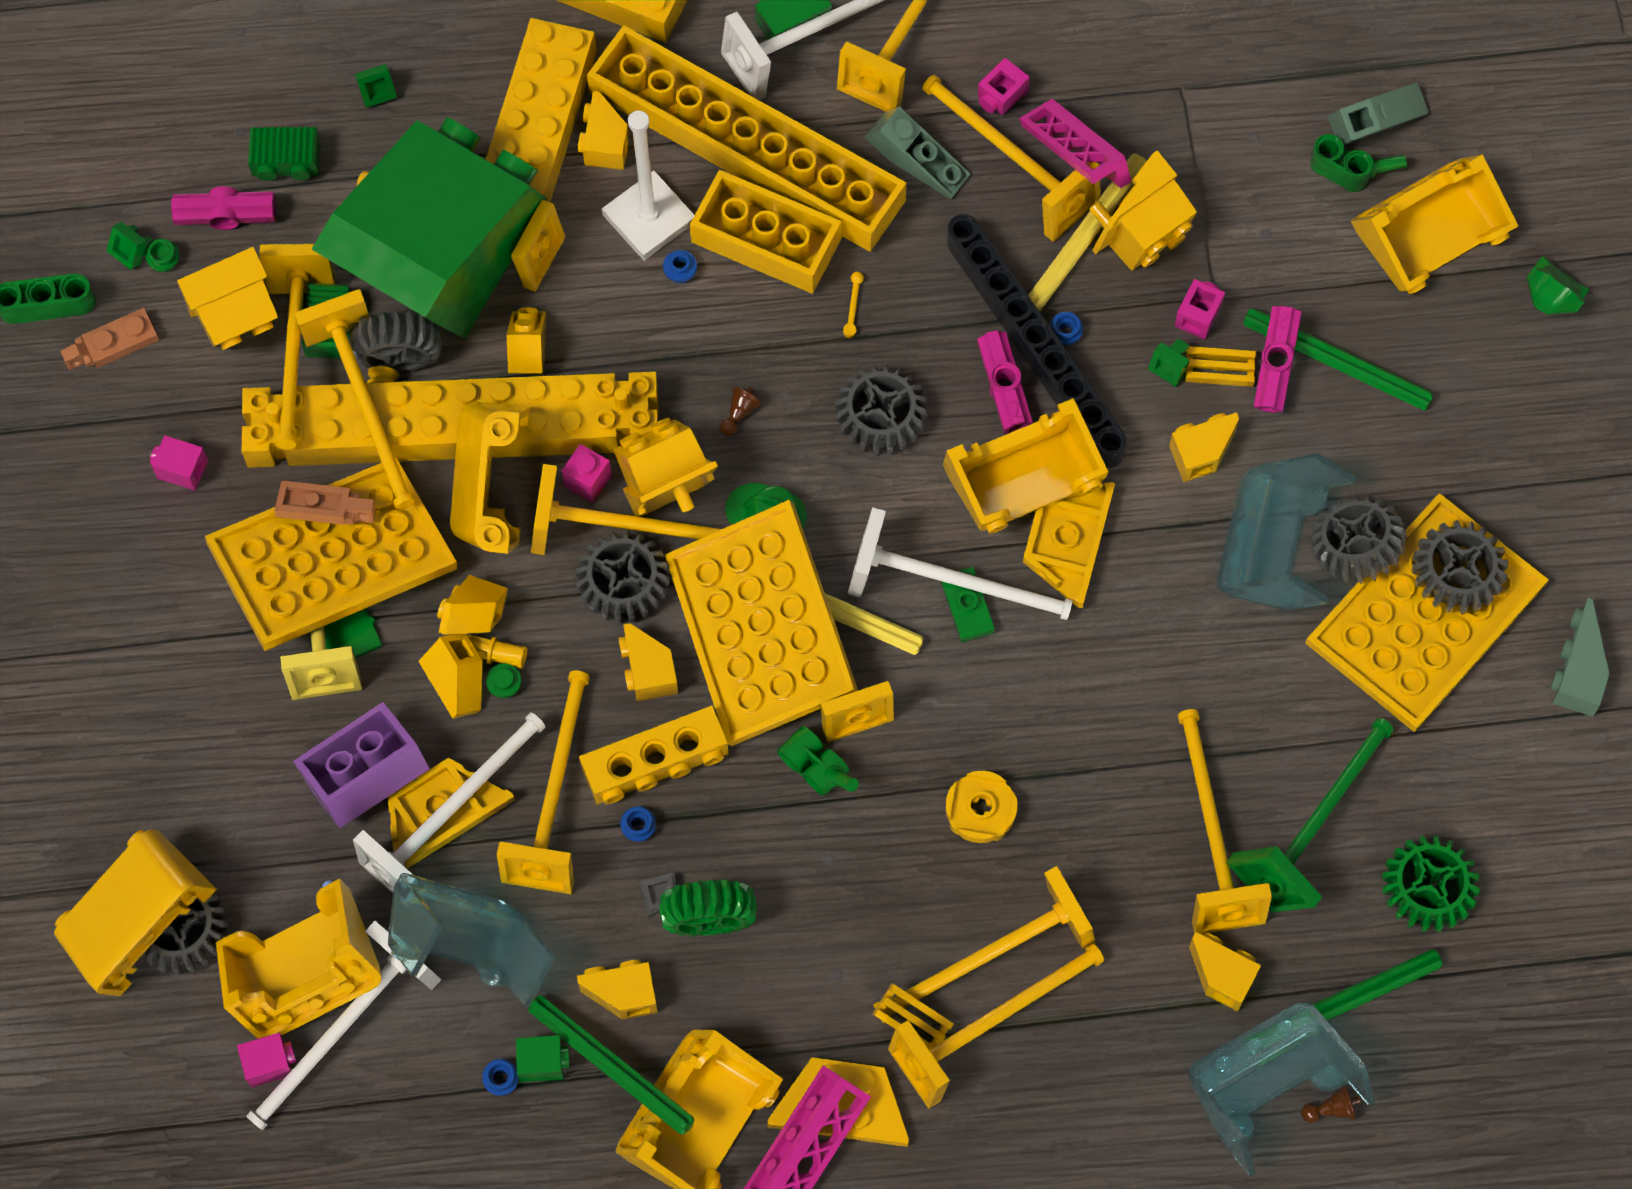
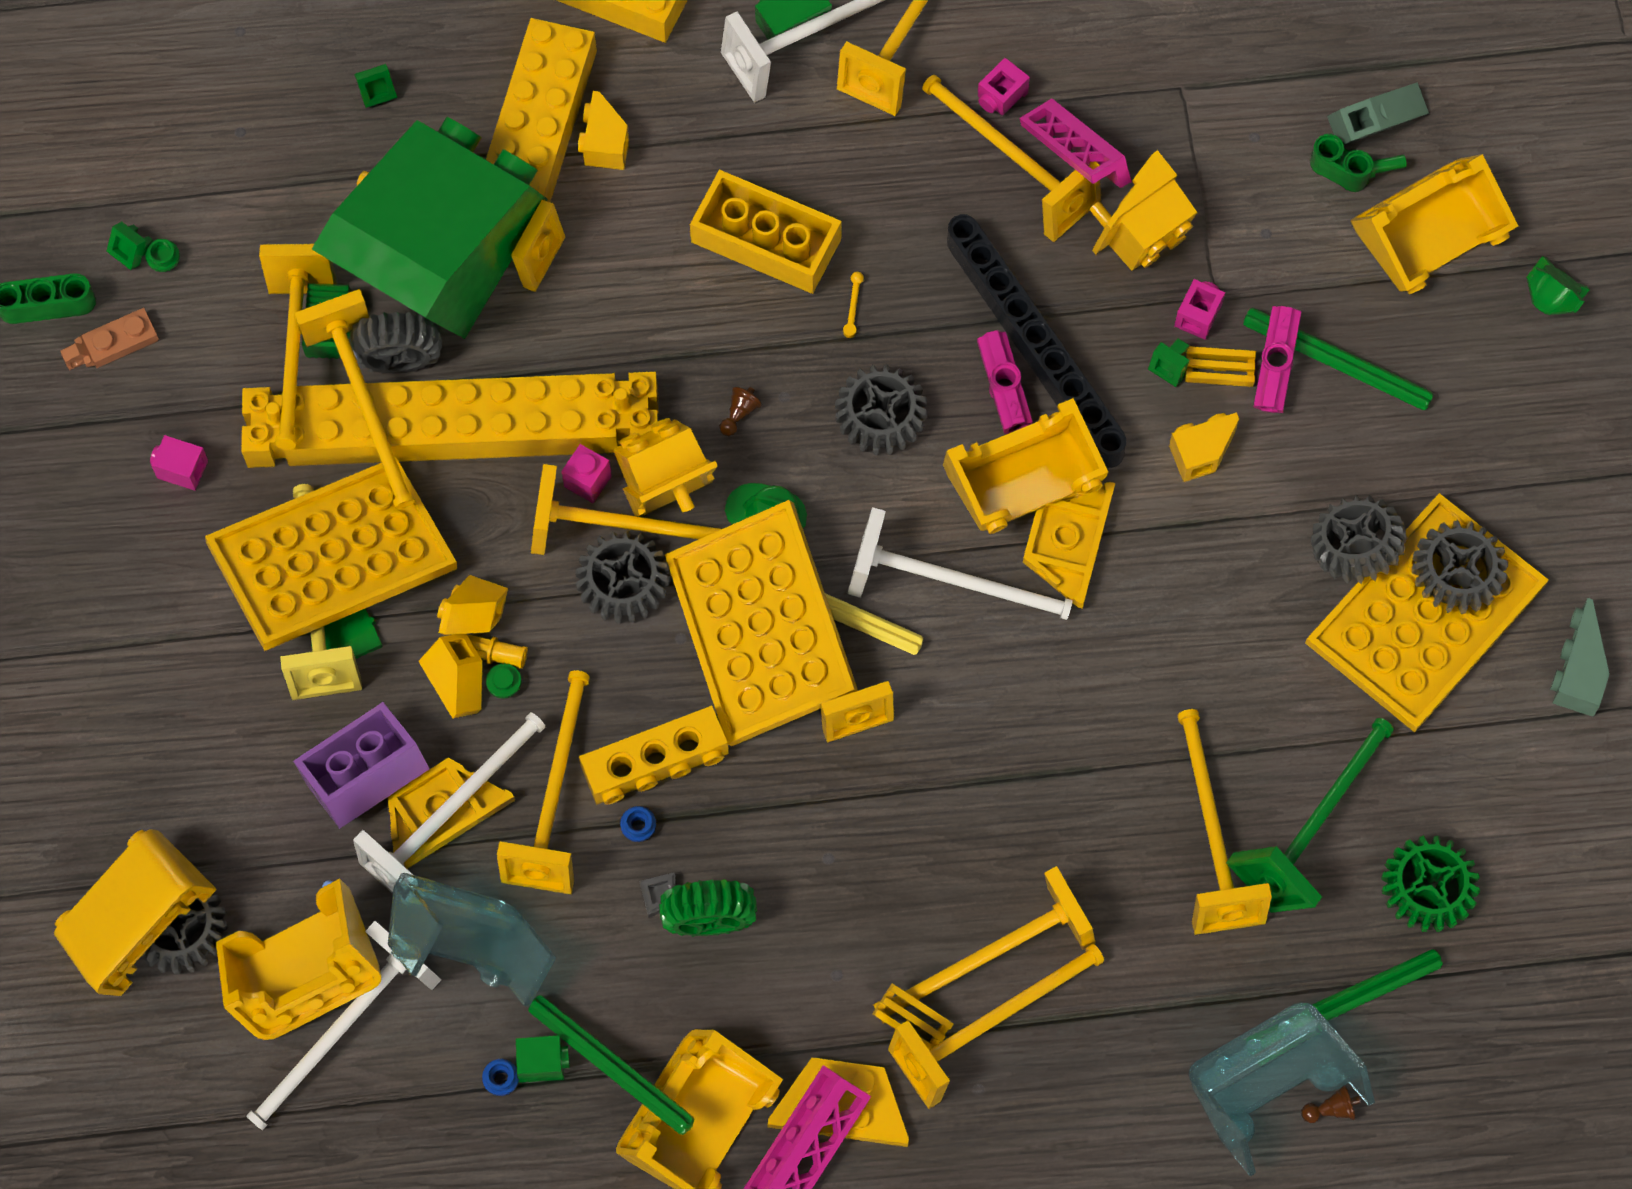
dark pink piece [171,186,277,230] -> none
yellow piece [177,247,278,350] -> none
dark pink brick [237,1032,297,1088] -> none
green brick [248,126,321,181] -> none
nougat hinge [274,481,376,525] -> none
yellow bush [366,366,399,383] -> none
yellow windscreen [450,402,531,554] -> none
yellow slope [507,307,546,373] -> none
yellow slope [577,960,658,1020] -> none
yellow brick [587,25,907,252] -> none
white tile [601,111,694,261] -> none
yellow slope [618,623,678,701] -> none
blue plate [663,250,697,283] -> none
green beam [777,726,859,796] -> none
sand green slope [864,106,970,199] -> none
green plate [940,567,995,643] -> none
yellow plate [945,771,1017,843] -> none
light yellow axle [1028,153,1146,312] -> none
blue plate [1049,312,1083,345] -> none
yellow slope [1189,932,1261,1012] -> none
clear light blue windscreen [1217,453,1356,610] -> none

